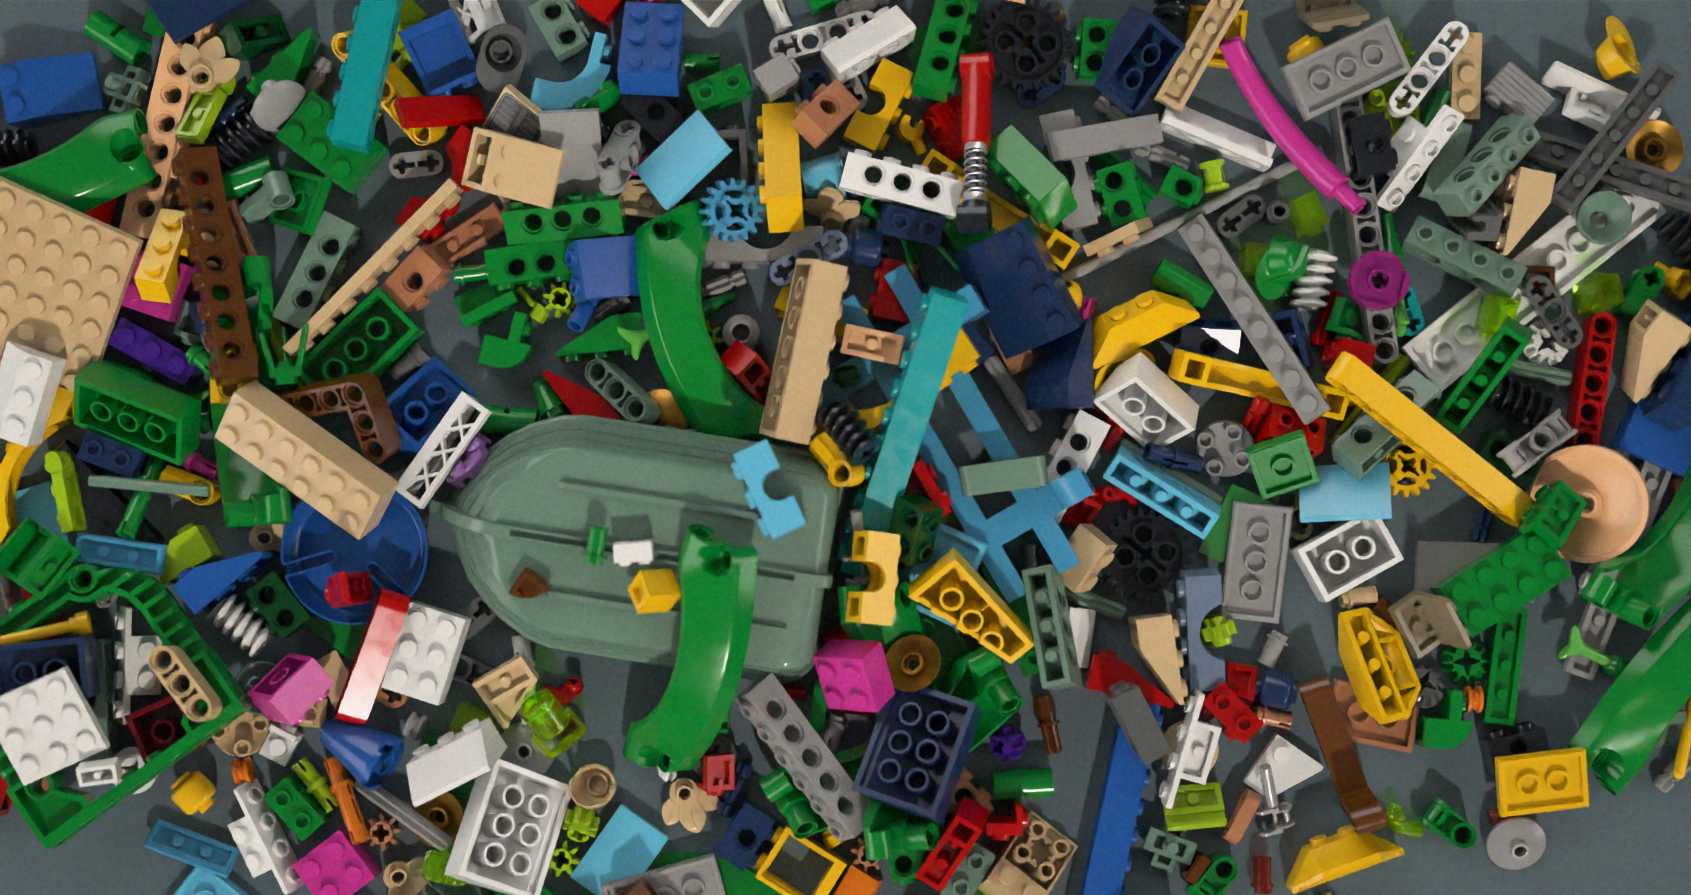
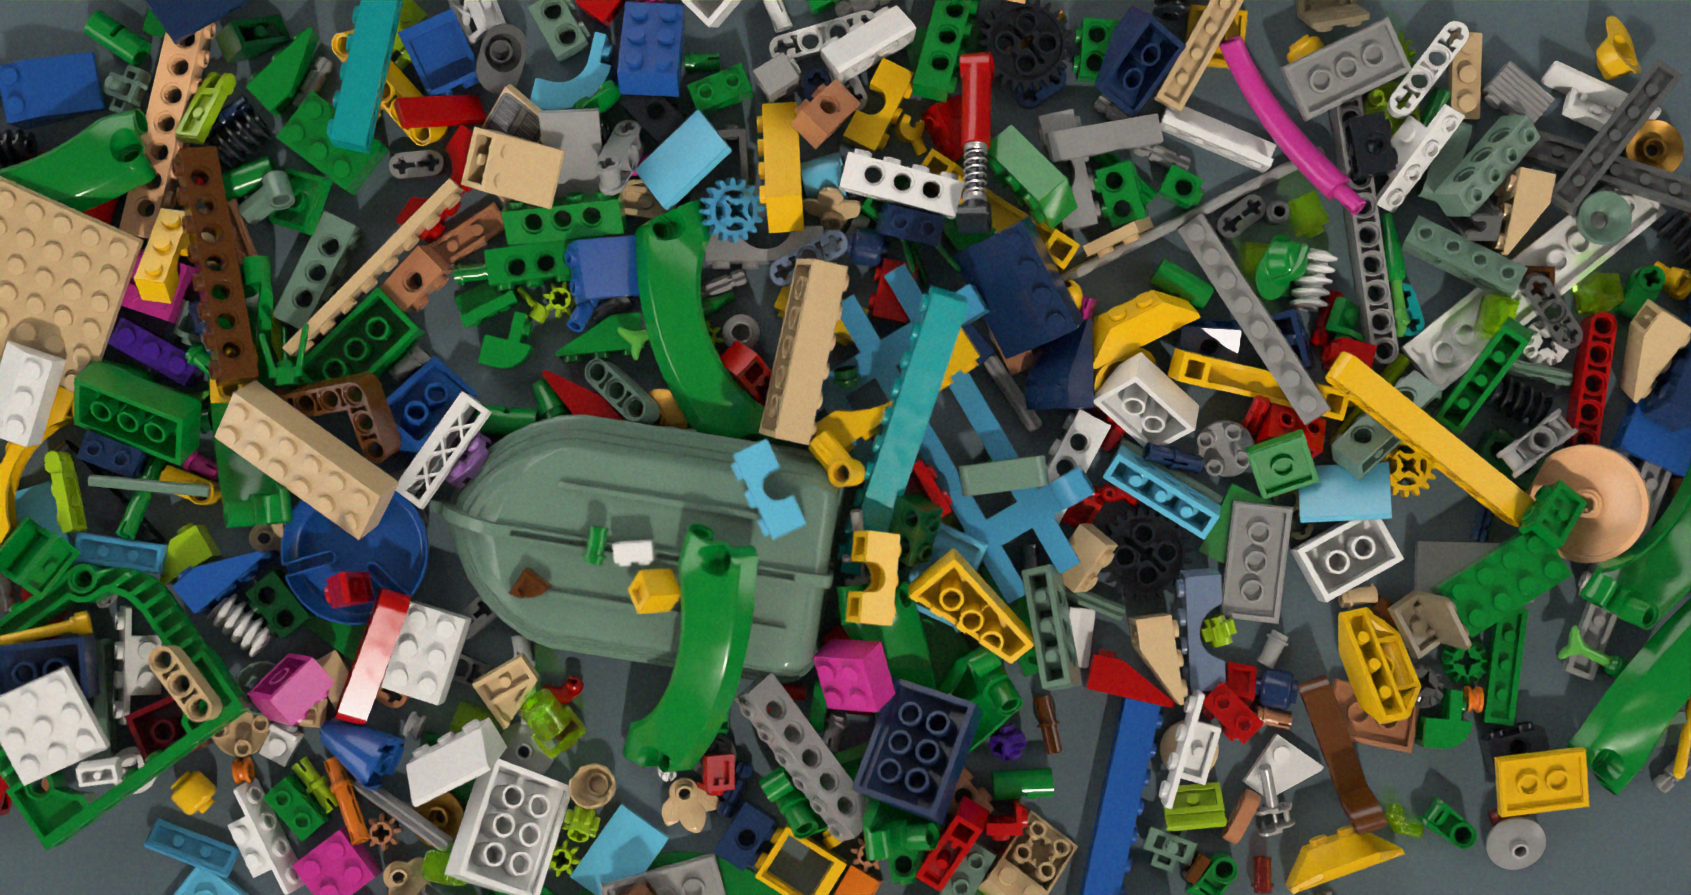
tan plate [180,36,240,93] -> none
light grey dish [250,79,307,132] -> none
black piece [817,401,881,467] -> none
light nougat plate [840,324,906,365] -> none
pearl gold dish [885,634,941,692] -> none
dark grey window [1104,680,1172,766] -> none
lime bush [1198,159,1230,194] -> none
magenta plate [1348,251,1410,311] -> none

